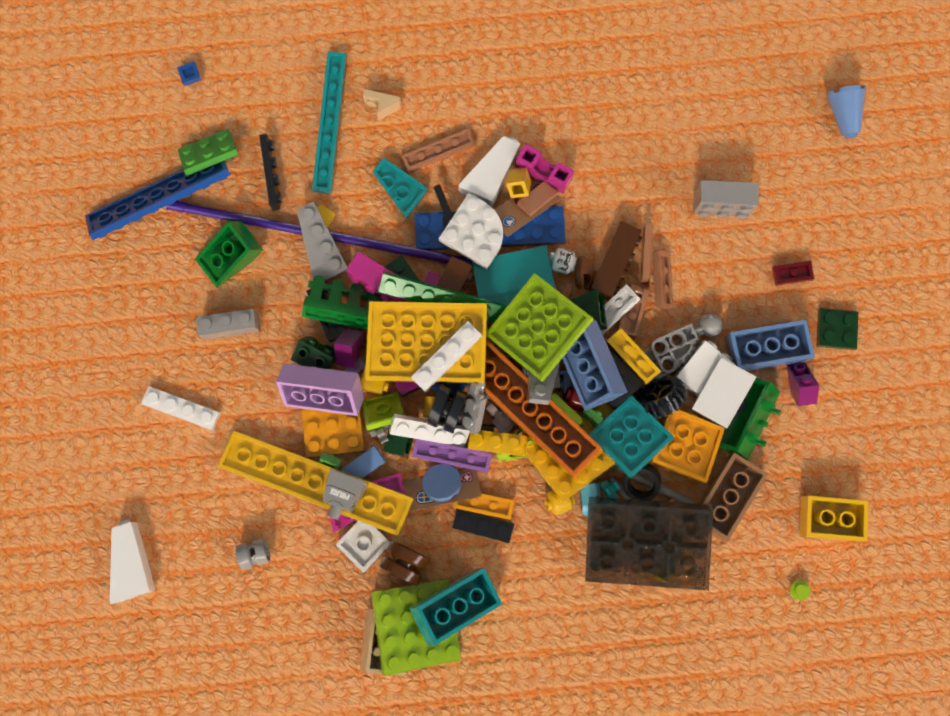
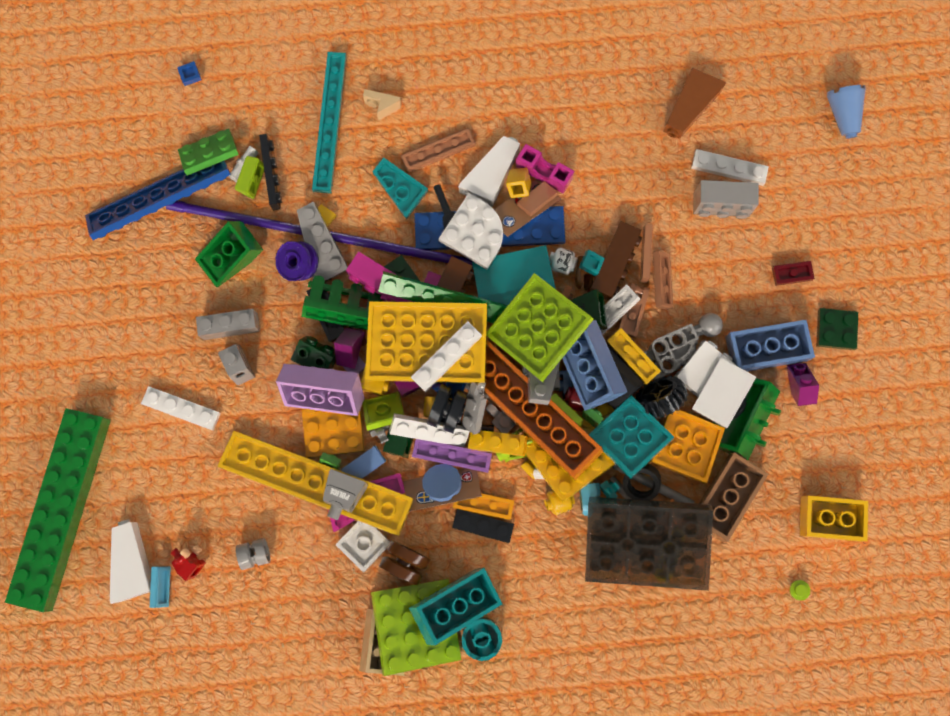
none -> green brick [5,408,111,612]
none -> medium azure tile [149,566,171,608]
none -> red piece [171,545,206,581]
none -> light grey torso [218,344,255,386]
none -> white pin [229,146,258,183]
none -> lime slope [235,156,264,199]
none -> dark purple wheel [275,241,318,281]
none -> teal brick [462,617,502,661]
none -> yellow arm [521,460,544,479]
none -> teal plate [579,250,605,276]
none -> dark orange slope [663,68,726,139]
none -> white plate [691,149,769,186]

